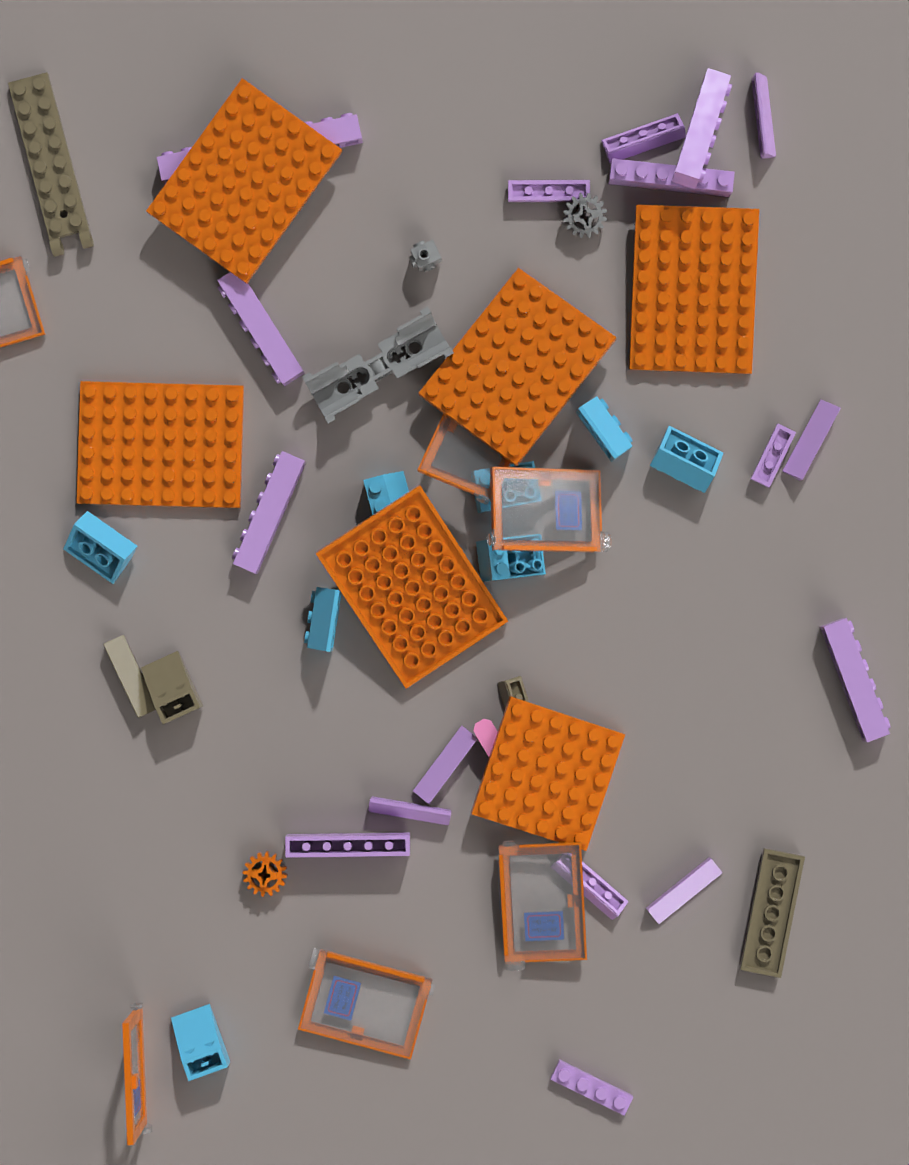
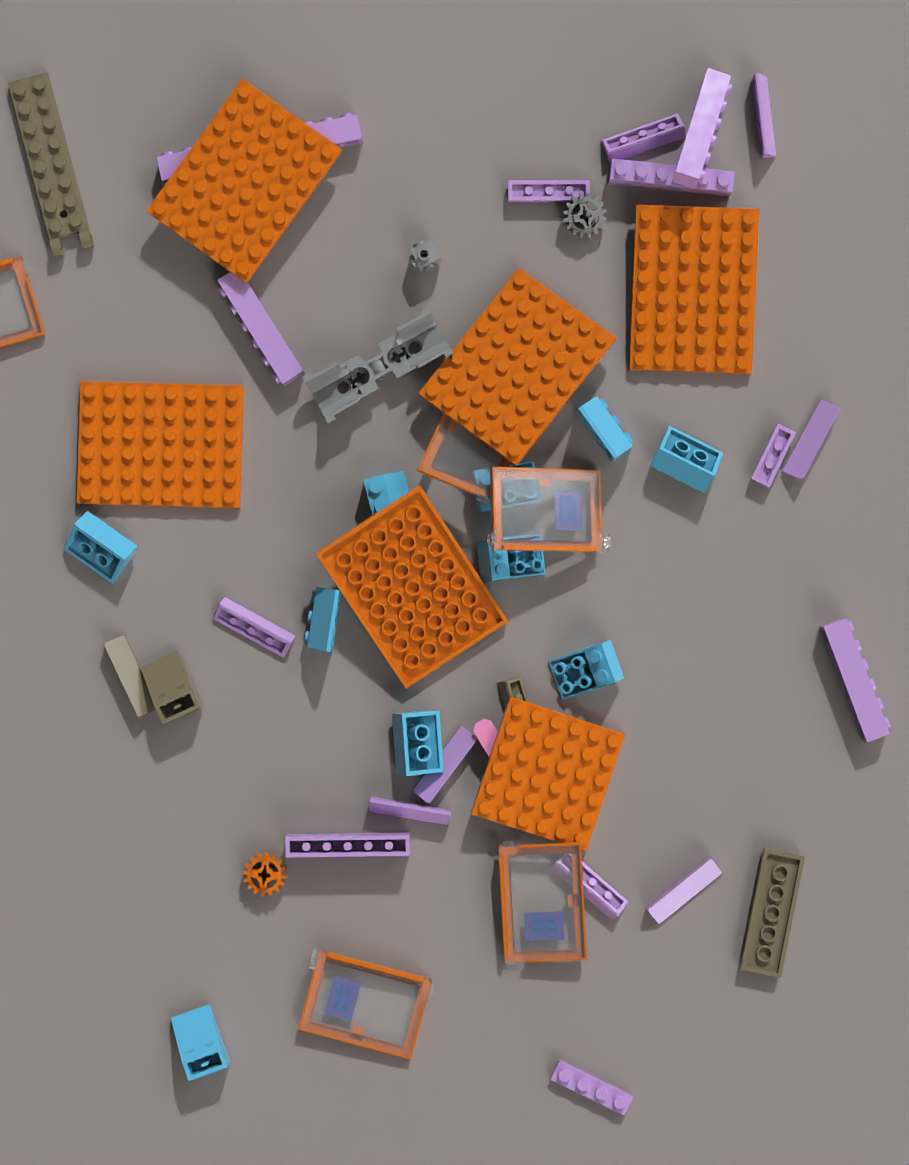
orange door [122,1003,152,1145] -> none
lavender brick [232,451,306,574] -> none
none -> lavender slope [212,597,295,658]
none -> medium azure slope [392,710,444,776]
none -> medium azure slope [548,640,624,700]

